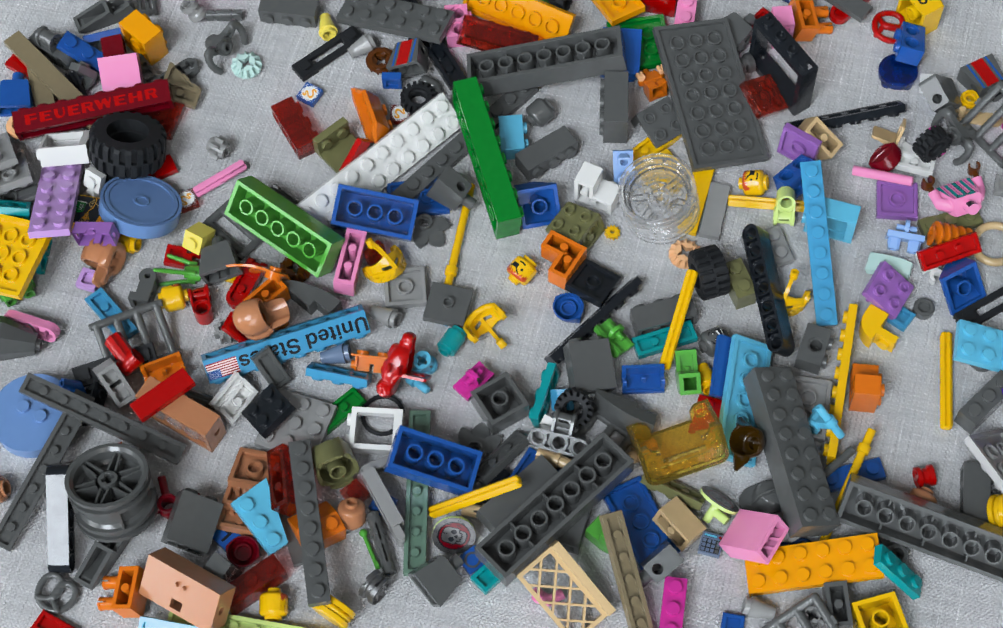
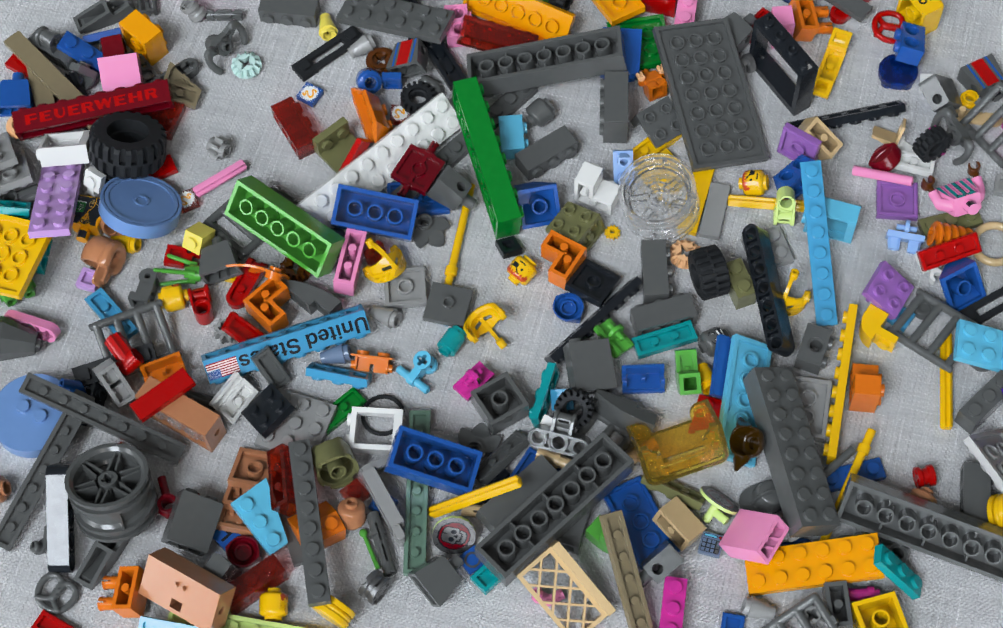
medium lavender piece [71,222,120,246] -> none
nougat piece [232,298,290,341] -> none
red piece [376,332,432,398] -> none
yellow axle [659,269,698,370] -> none
clear red plate [739,74,788,120] -> none
medium azure piece [807,404,845,439] -> none
light aqua slope [865,252,913,281] -> none
none -> dark grey arm [30,525,47,555]
none -> blue head [356,68,382,94]
none -> dark red plate [391,141,446,197]
none -> black tile [495,236,522,259]
none -> dark grey brick [640,239,673,304]
none -> yellow slope [813,27,853,99]
none -> dark pink animal [848,586,880,602]
none -> dark grey bar [886,288,978,373]

